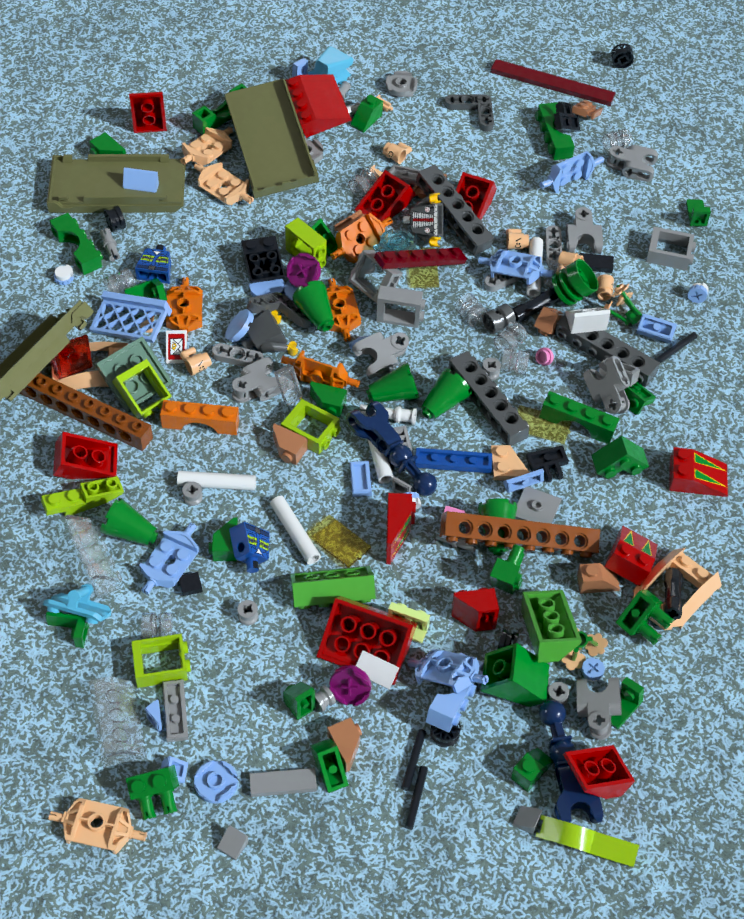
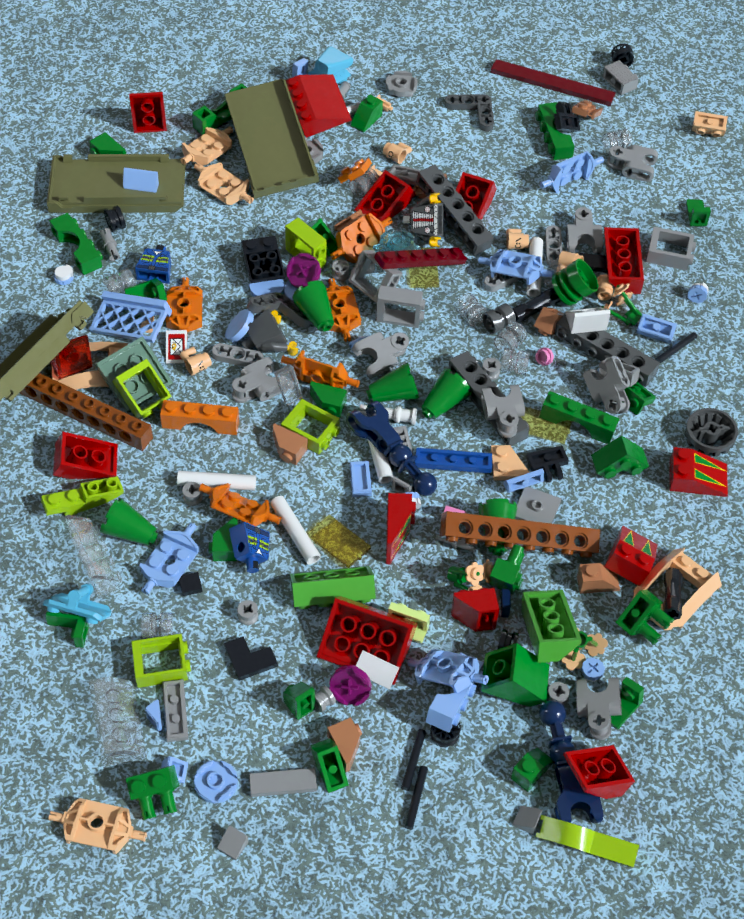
none -> orange plate [199,483,282,527]
none -> black tile [224,636,278,681]
none -> light grey wheel [332,260,349,282]
none -> orange plate [338,158,372,183]
none -> plant [447,559,494,591]
none -> light grey piece [481,385,525,438]
none -> dark blue tile [501,589,511,618]
none -> light grey brick [603,60,639,95]
none -> red slope [604,227,644,294]
none -> dark grey gear [684,408,738,457]
none -> light nougat bracket [692,111,728,137]

